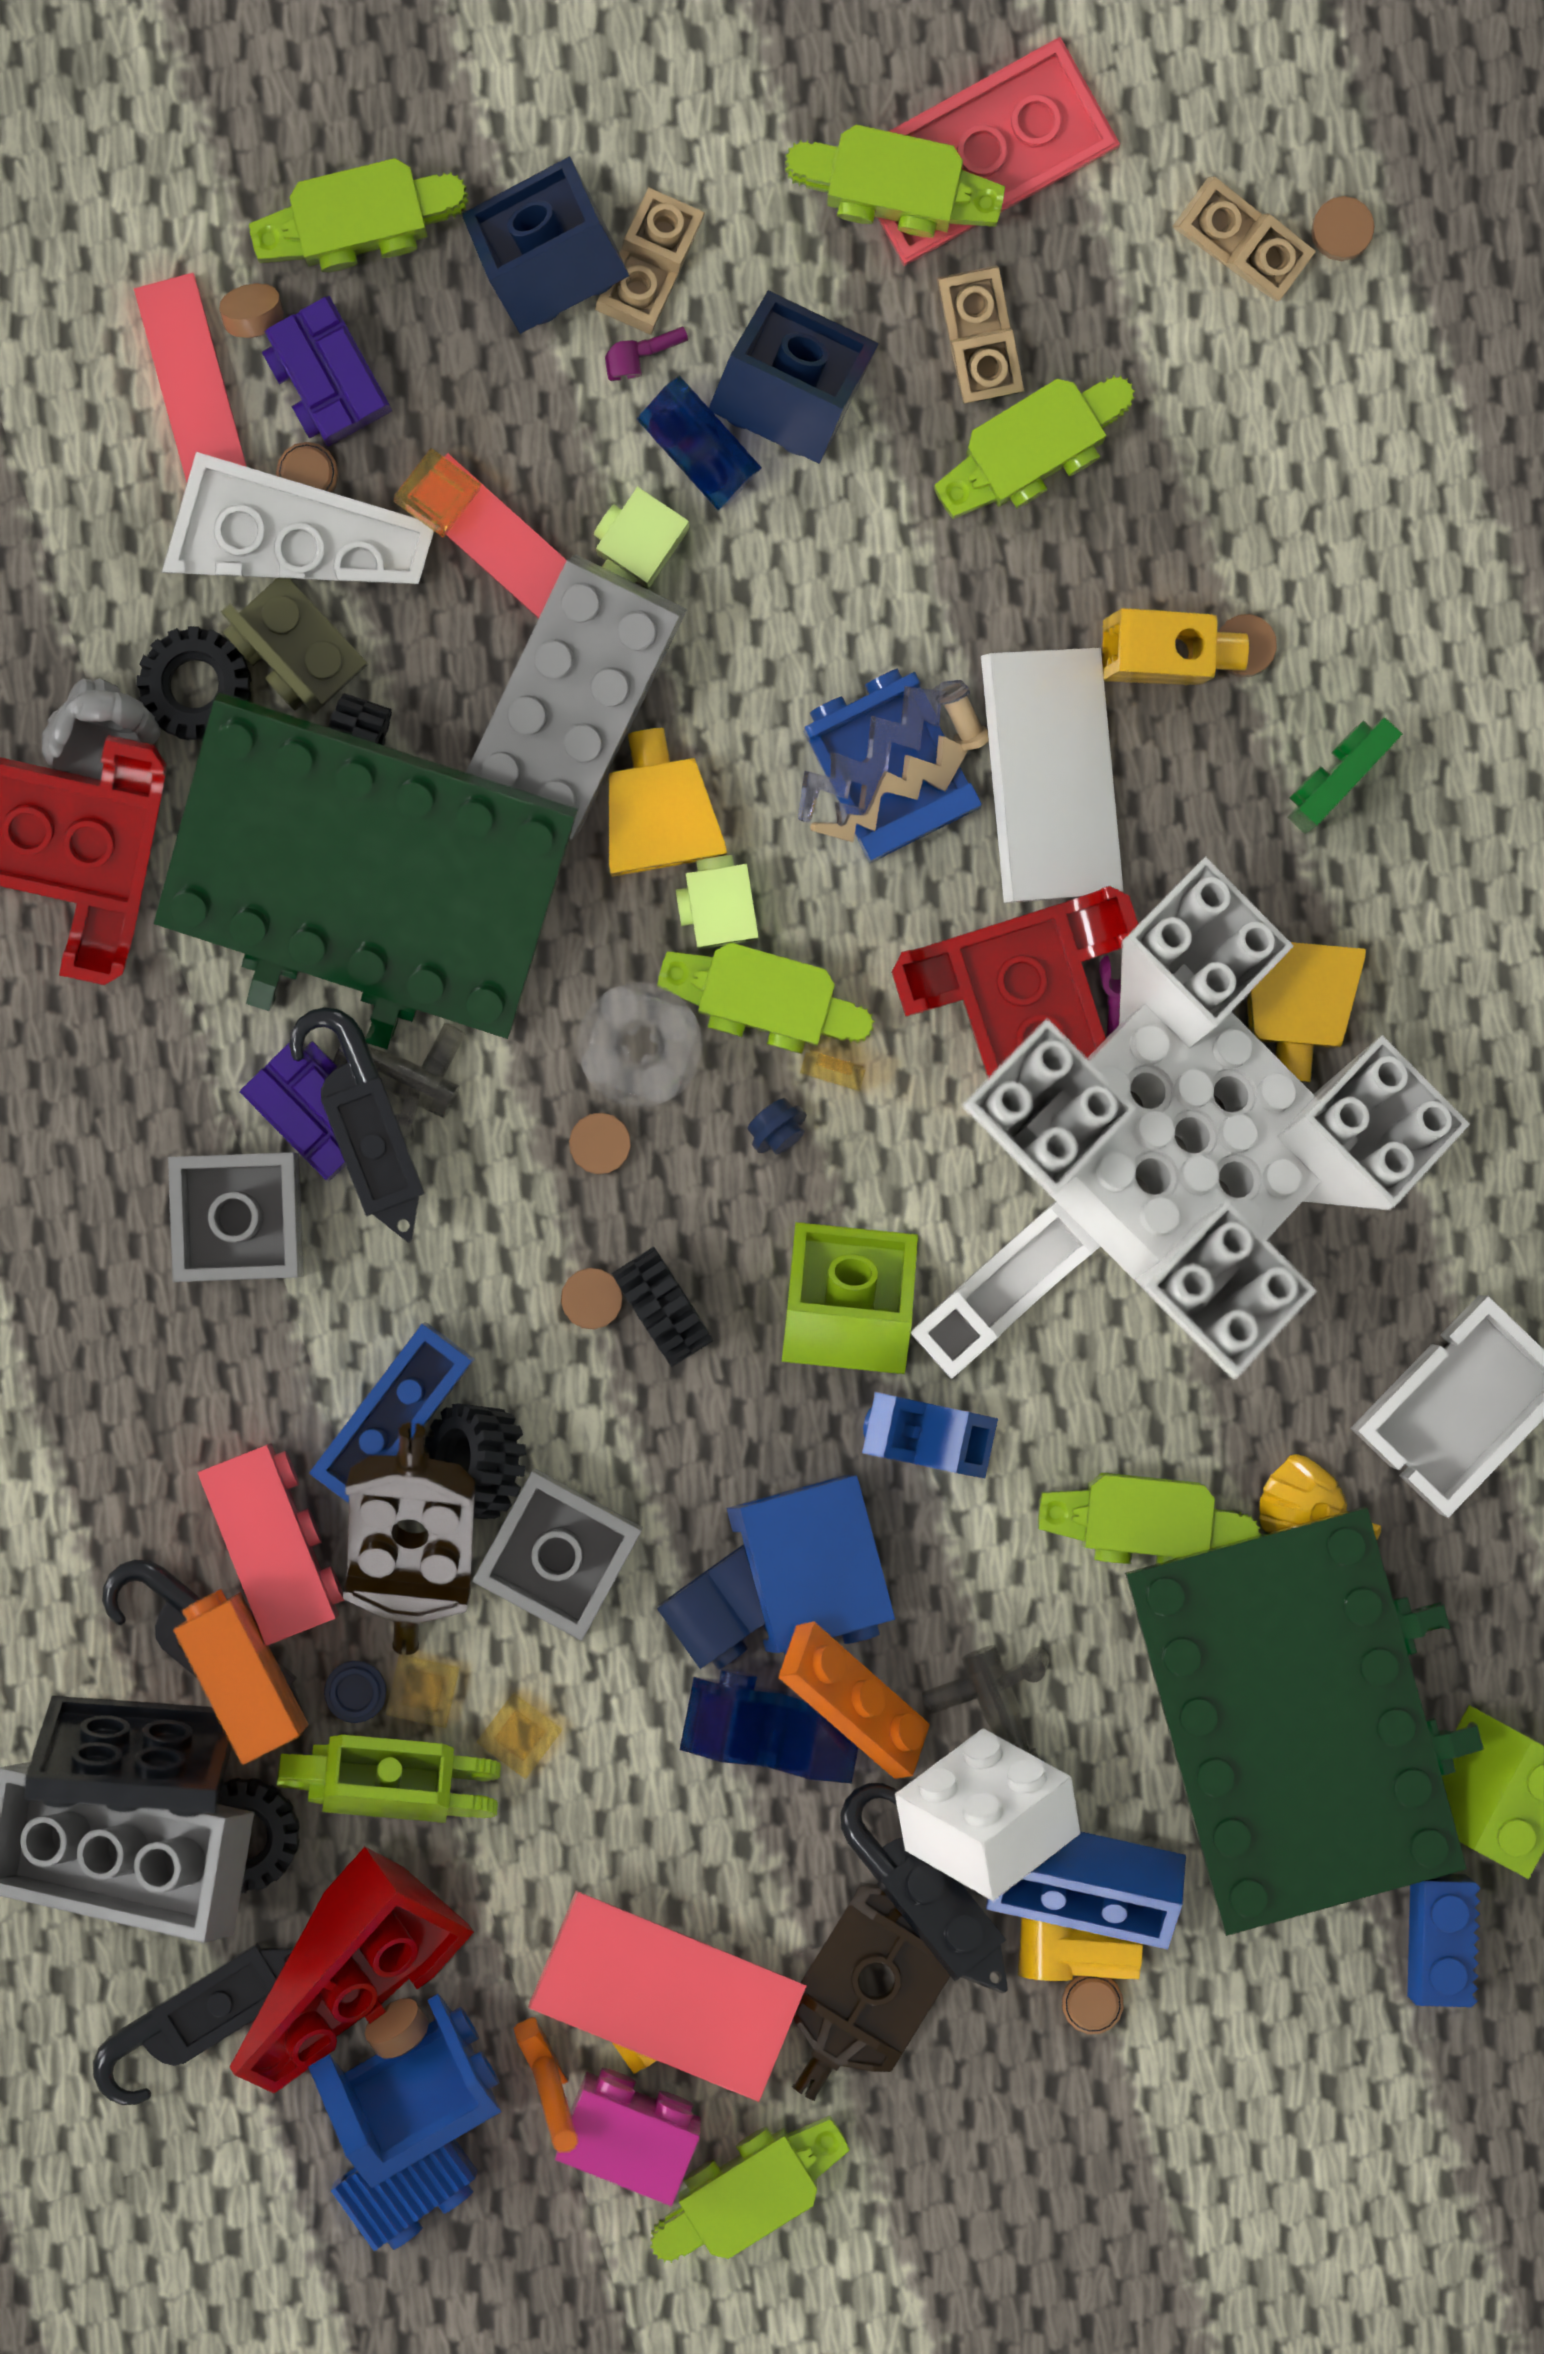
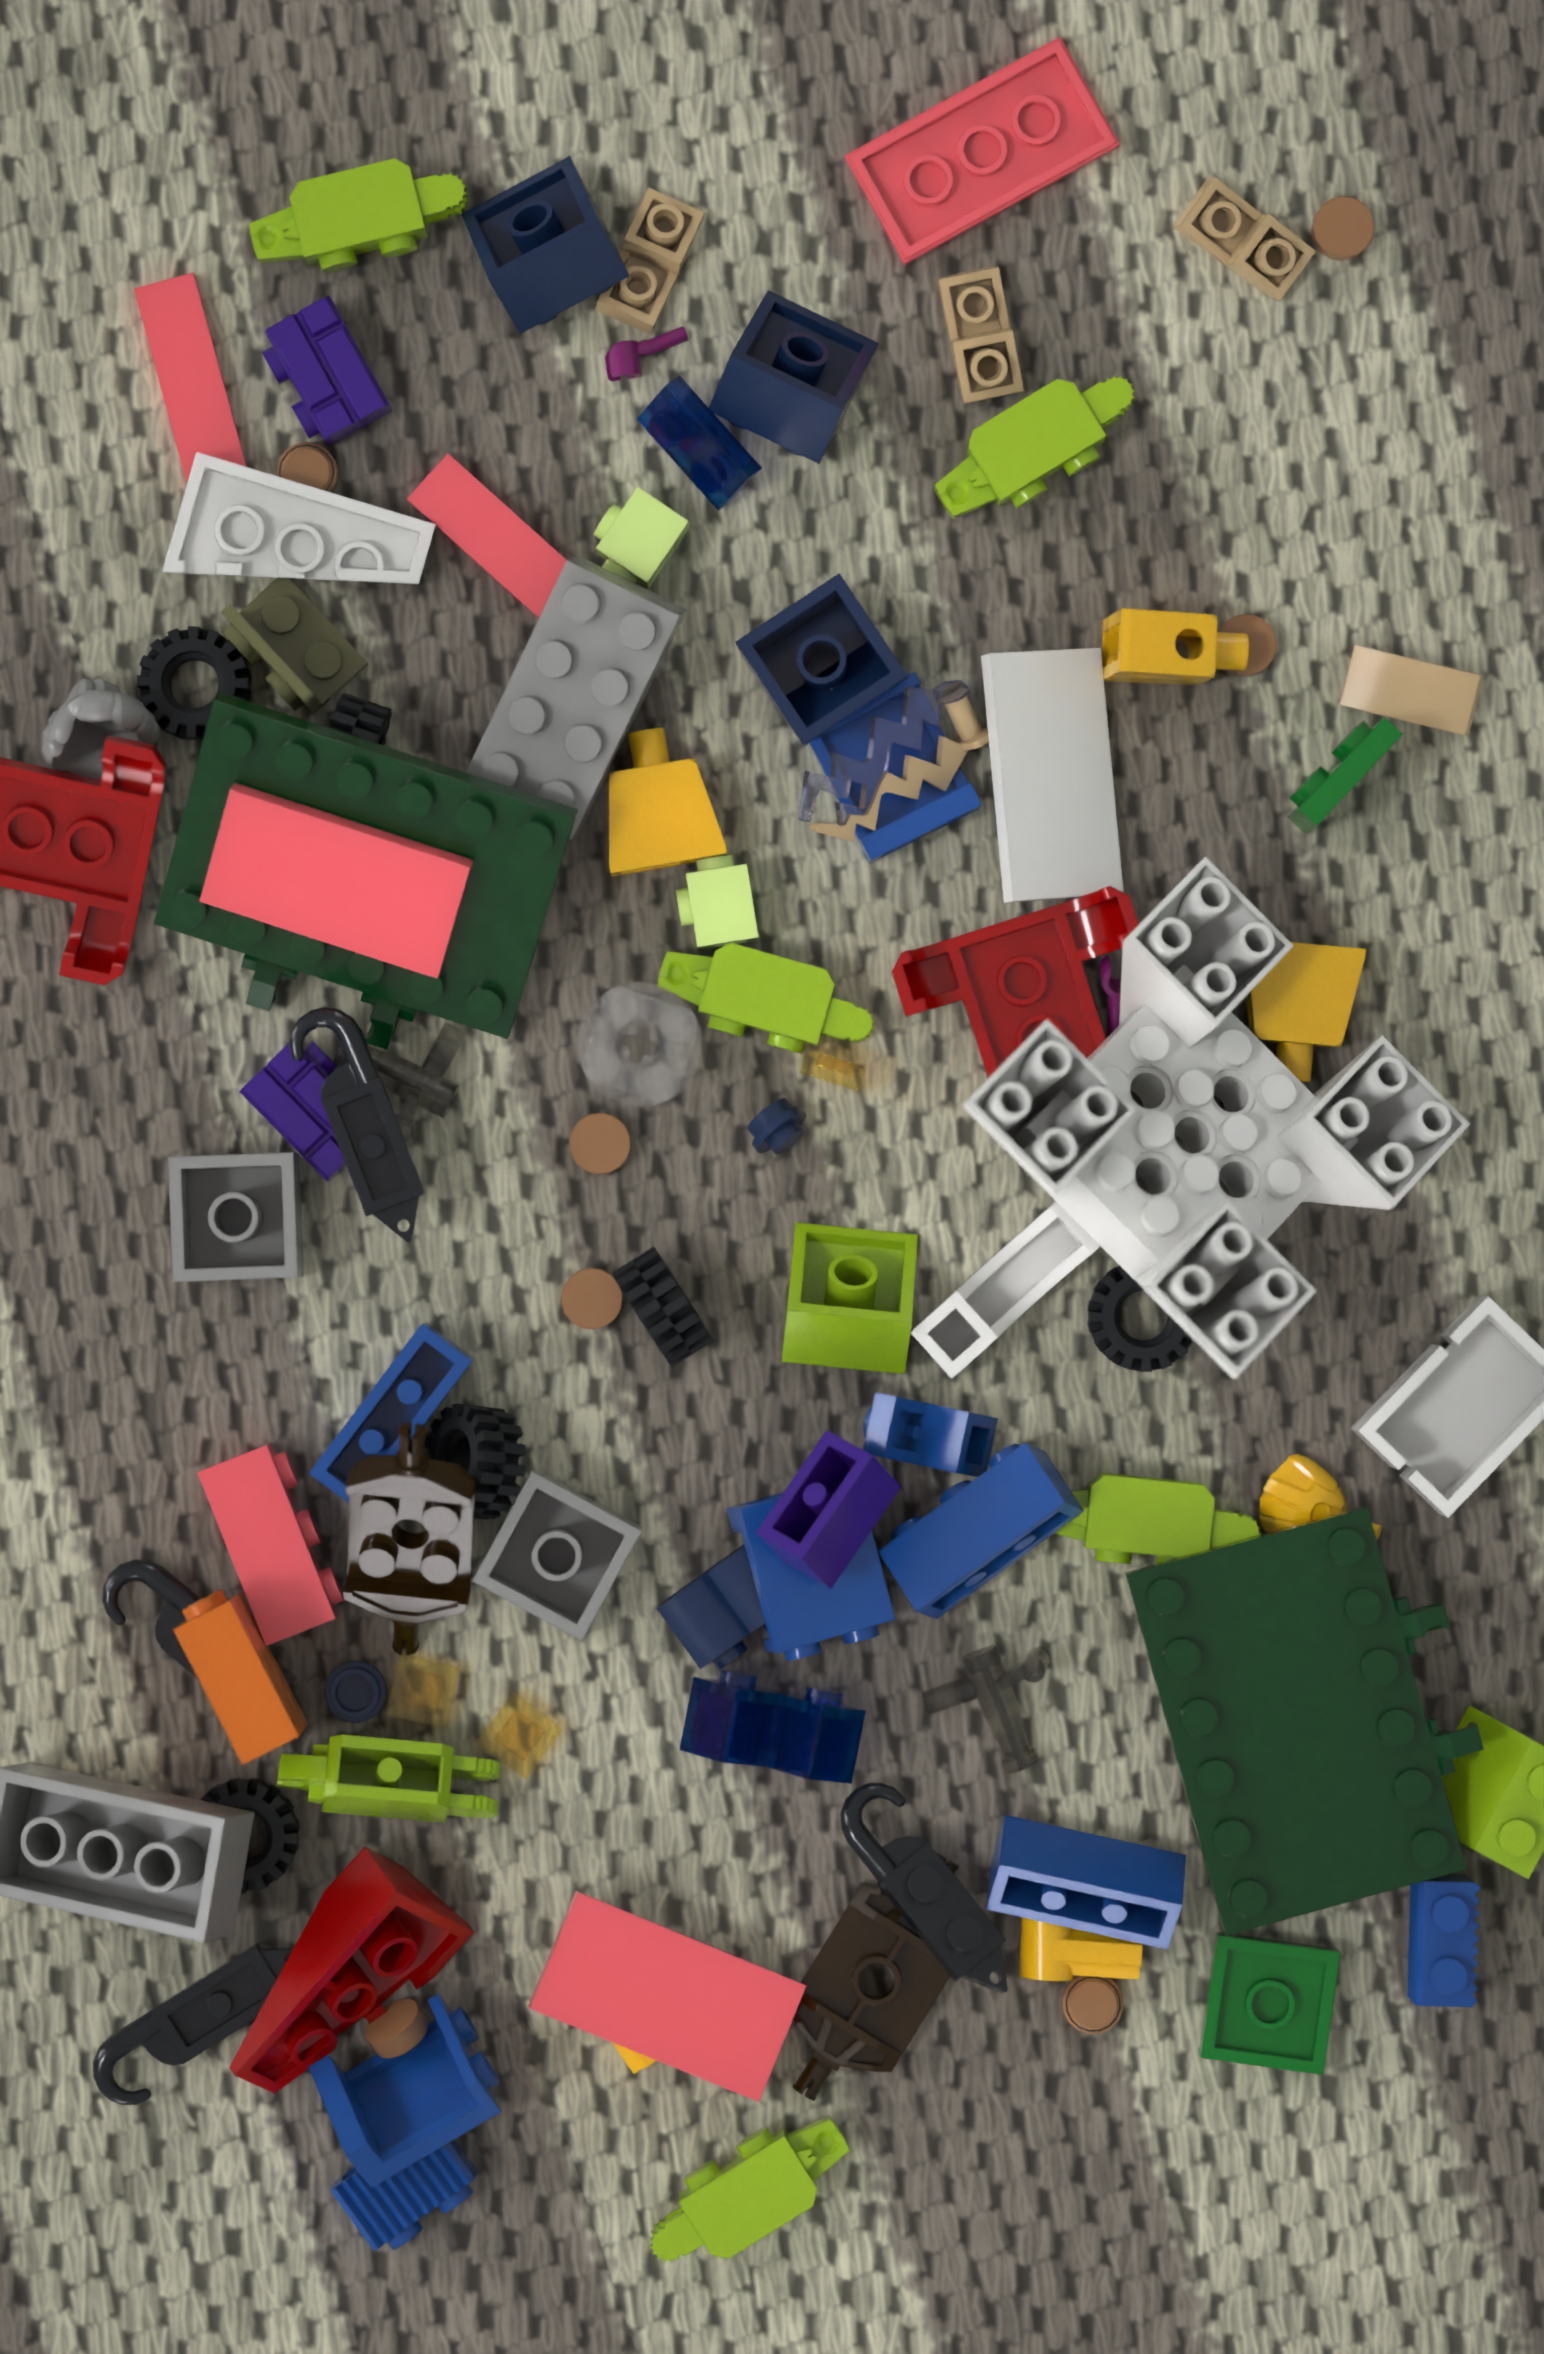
black plate [25,1696,232,1817] -> none
medium nougat piece [219,283,284,338] -> none
tile [393,448,481,538] -> none
orange piece [513,2017,578,2153] -> none
dark pink brick [555,2068,701,2207] -> none
orange plate [778,1622,930,1779] -> none
lime hinge [785,124,1005,238] -> none
white brick [895,1728,1080,1901] -> none
none -> coral tile [199,782,474,979]
none -> dark blue slope [735,573,908,746]
none -> dark purple brick [756,1430,901,1589]
none -> blue brick [878,1442,1084,1619]
none -> black tyre [1087,1266,1194,1372]
none -> green plate [1199,1932,1341,2075]
none -> tan slope [1339,644,1484,736]

